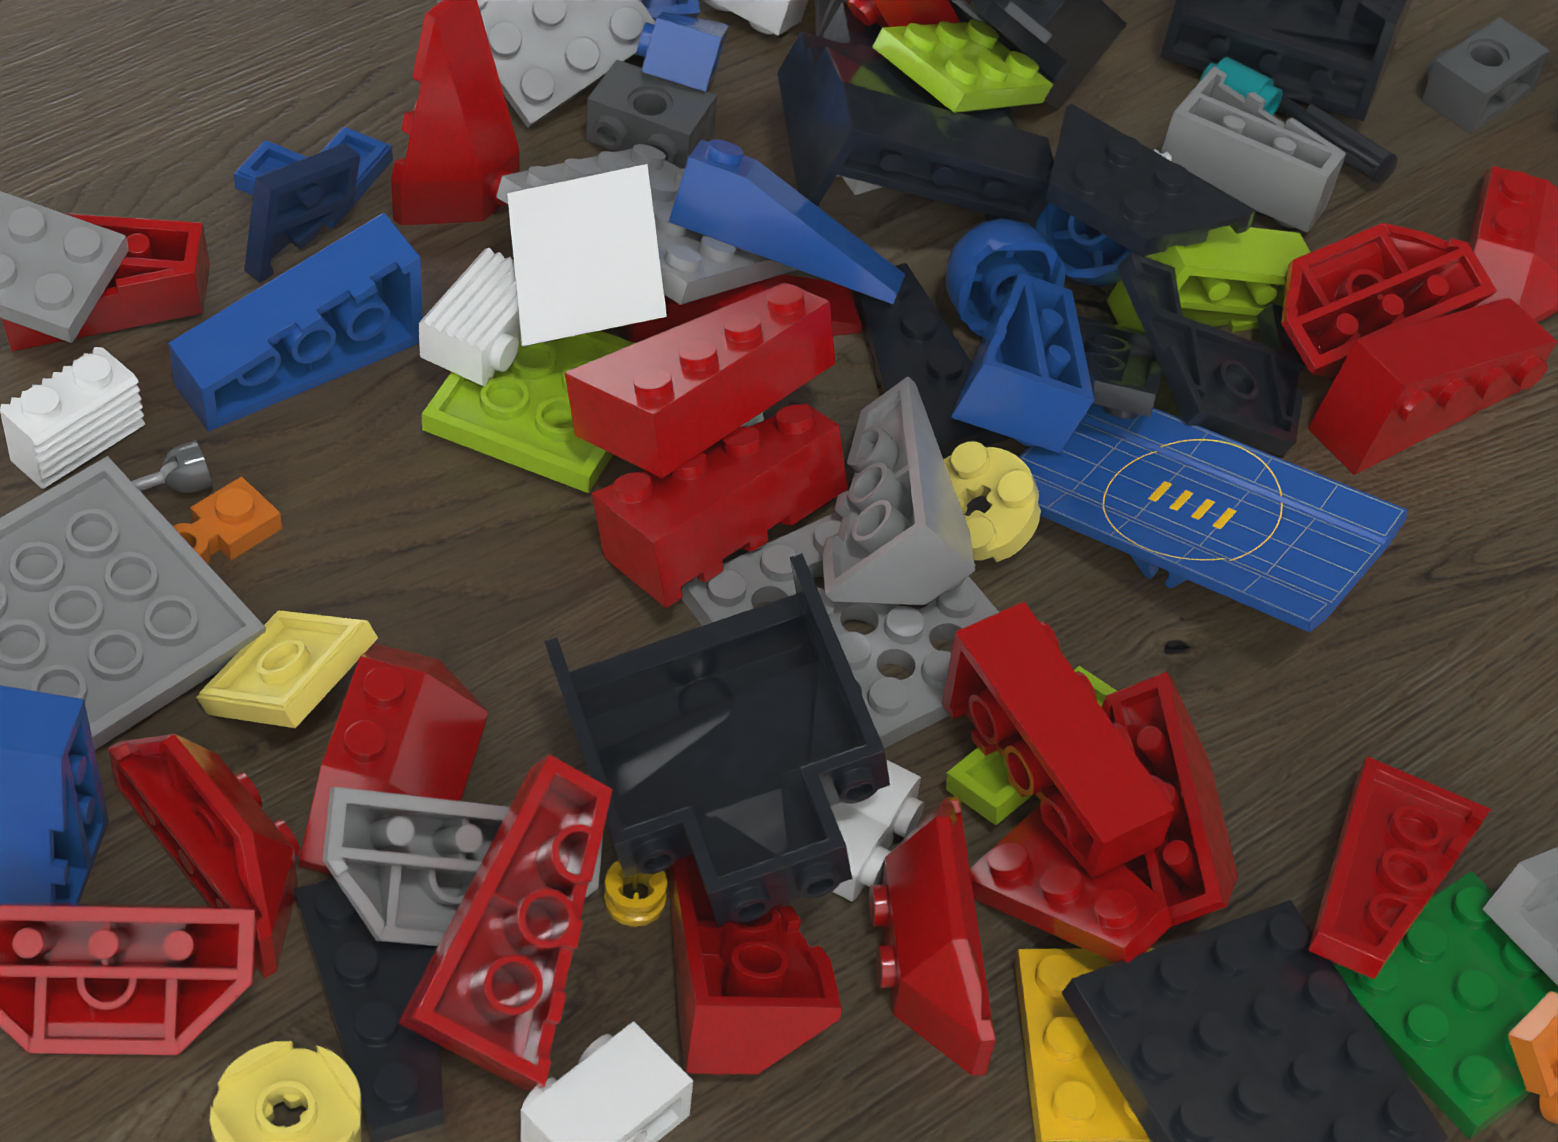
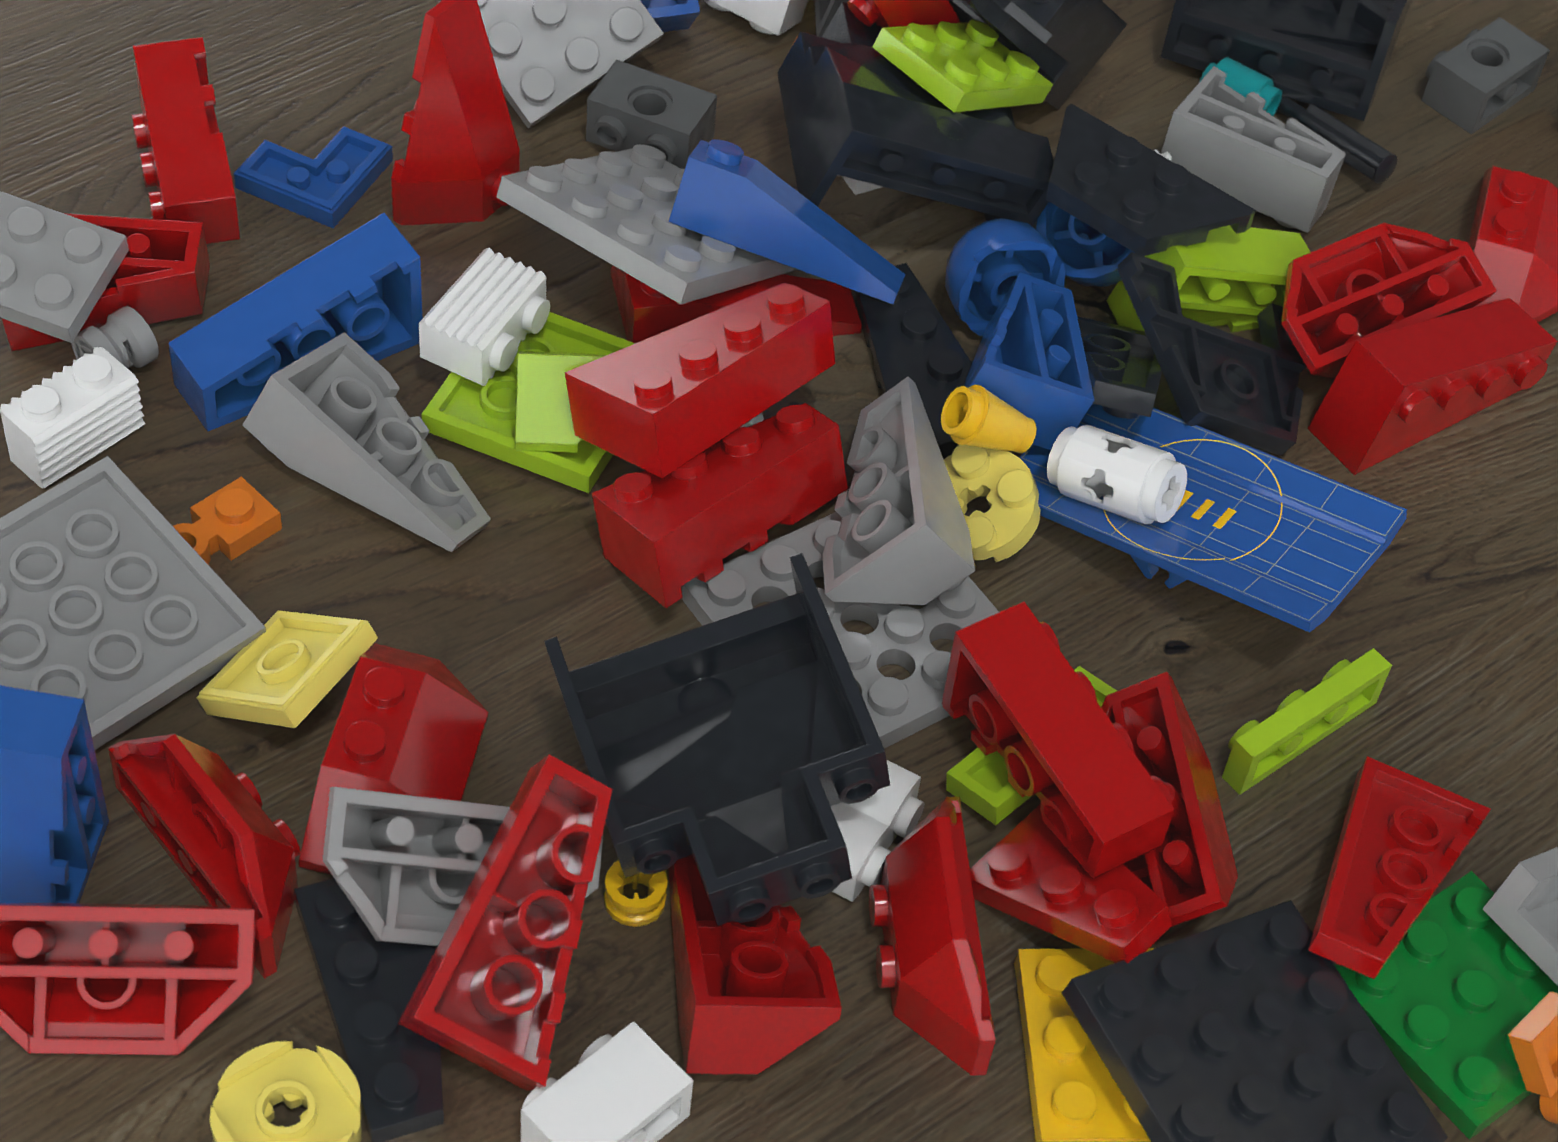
dark grey hinge [131,439,213,494] -> none
dark blue wing [244,143,360,283] -> none
white sticker [507,164,667,346] -> none
slope [636,12,729,92] -> none
none -> light grey wheel [72,306,159,369]
none -> red wedge [131,37,240,244]
none -> light grey wedge [242,332,491,552]
none -> lime slope [515,351,606,453]
none -> yellow cone [941,385,1036,453]
none -> white piece [1047,425,1187,524]
none -> lime plate [1222,648,1392,795]

